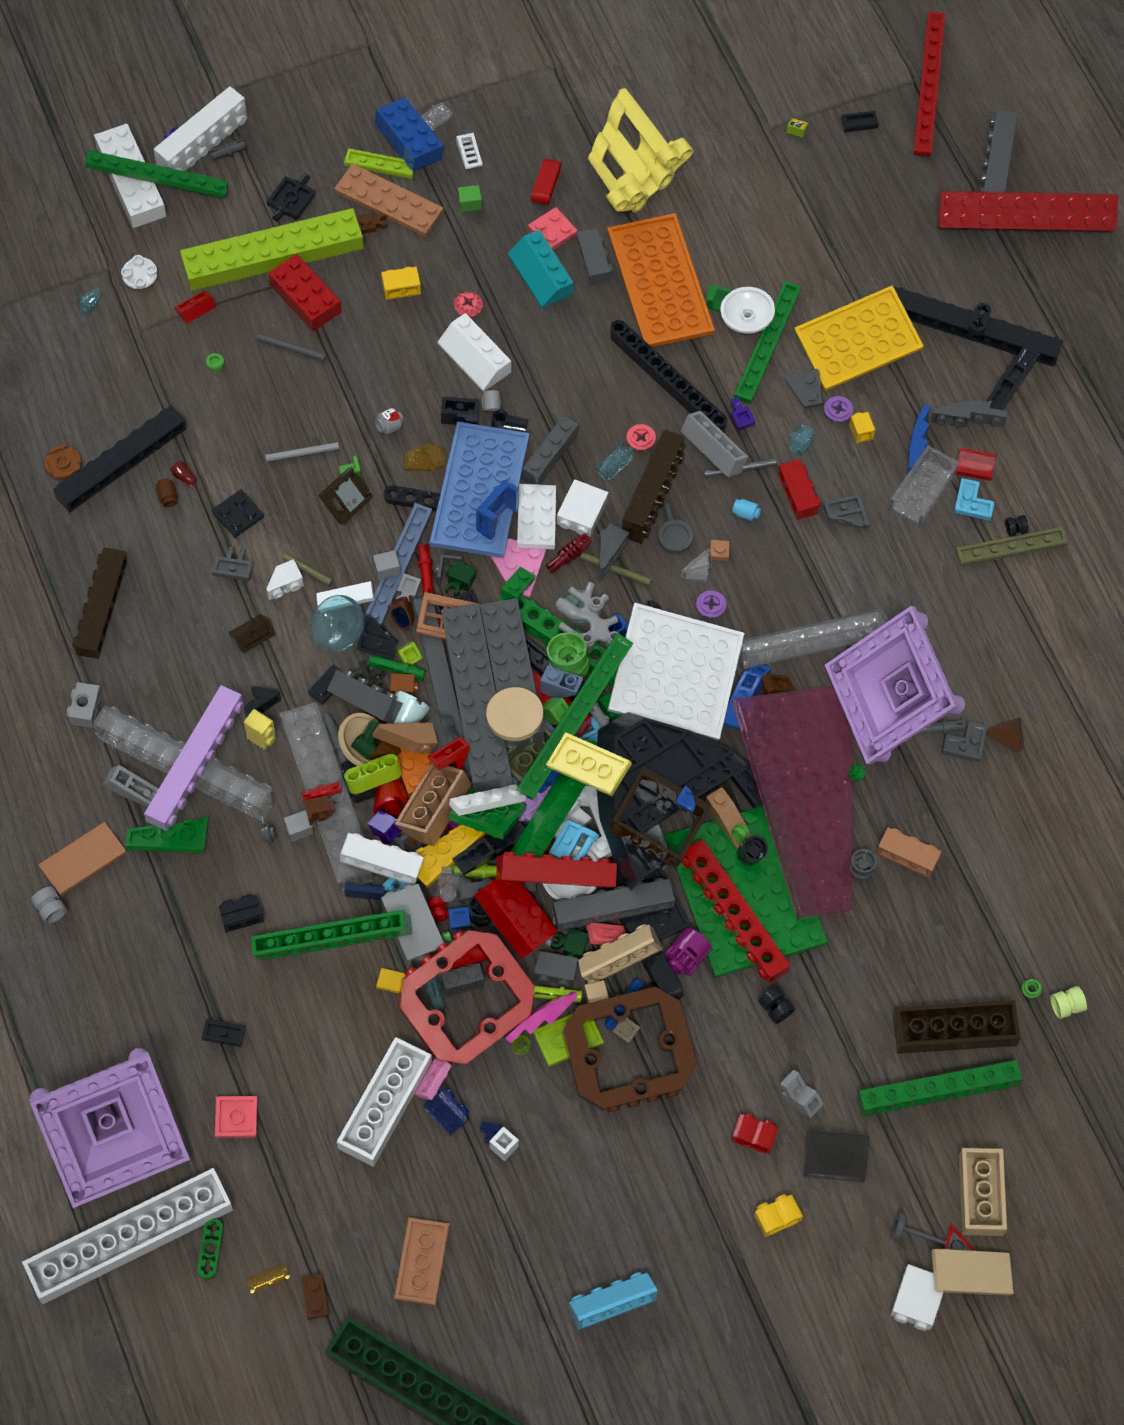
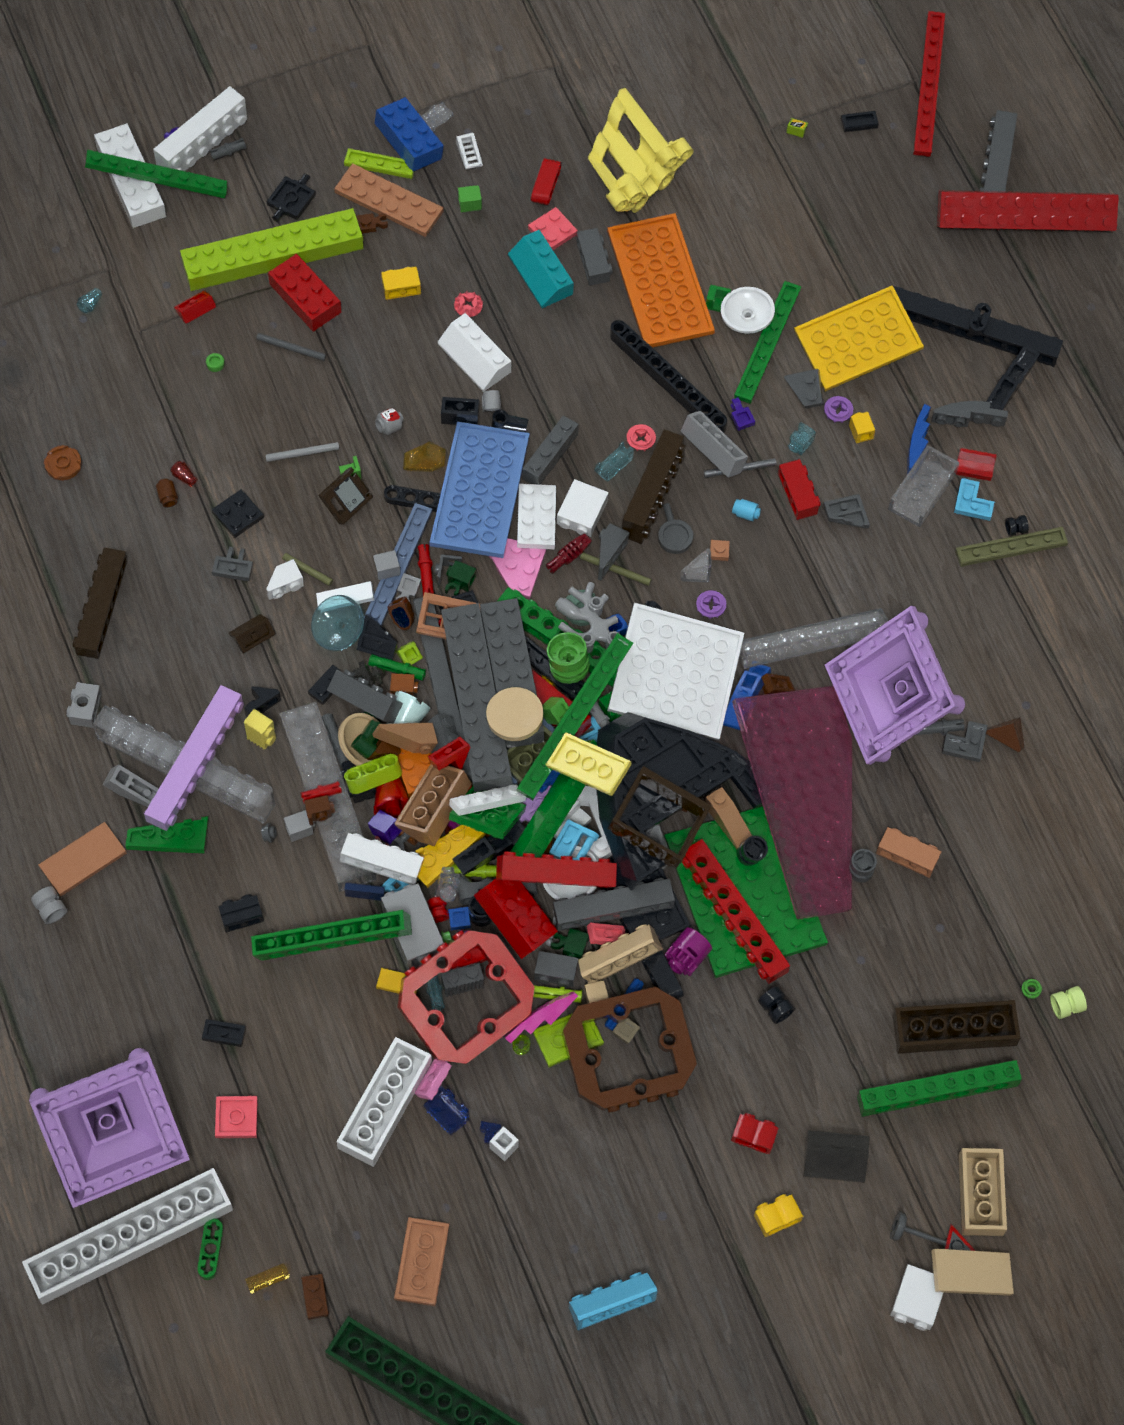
black brick [54,405,187,513] -> none
white dish [121,255,158,289] -> none
blue panel [476,480,519,540] -> none
green plate [500,567,536,599] -> none
sand blue slope [540,665,583,698] -> none
blue tile [675,786,695,813] -> none
bright green plate [731,824,749,843] -> none
light grey brick [780,1070,824,1118] -> none
green plate [848,763,866,782] -> none

